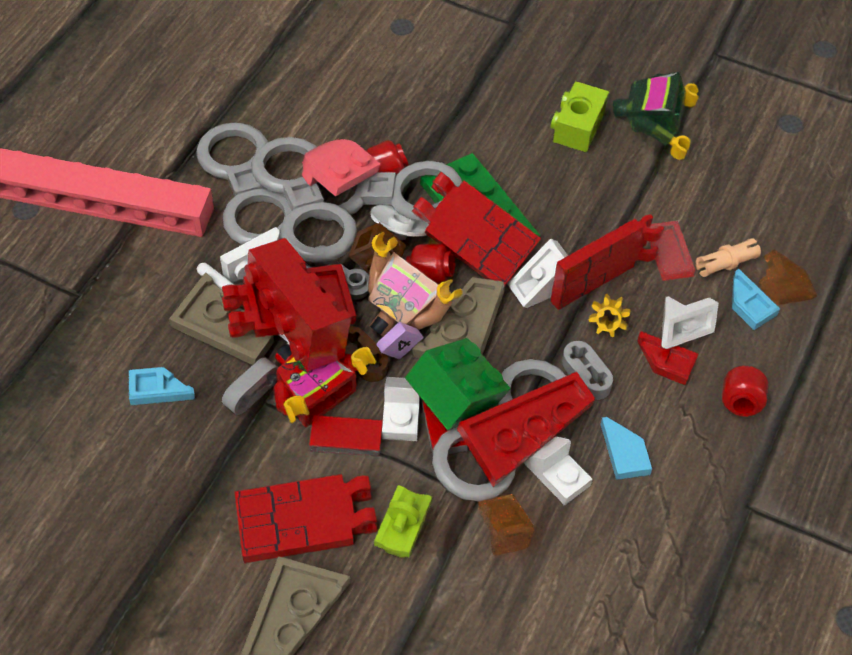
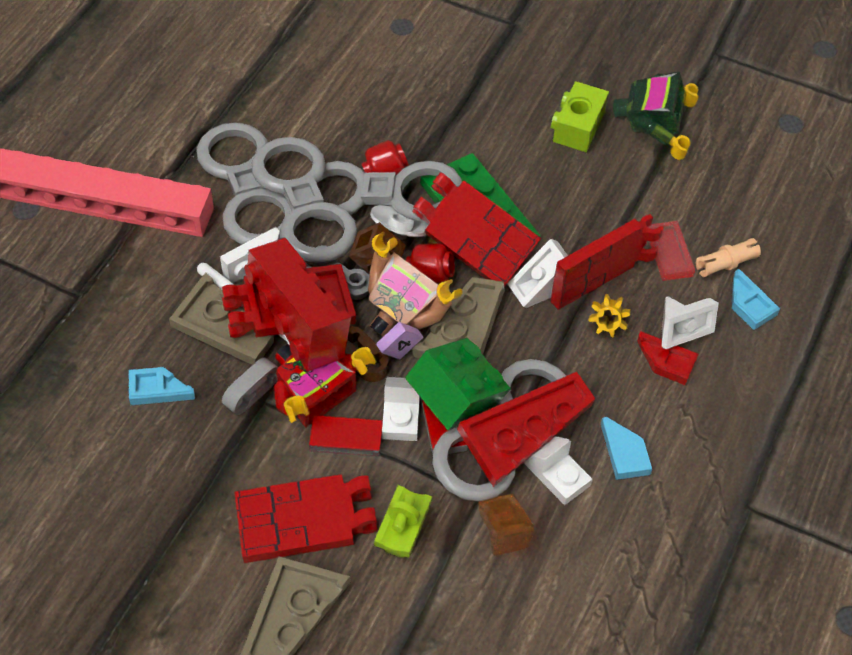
coral slope [302,139,381,197] -> none
light grey beam [562,341,613,400] -> none
red head [722,366,769,417] -> none
clear orange slope [759,249,817,305] -> none

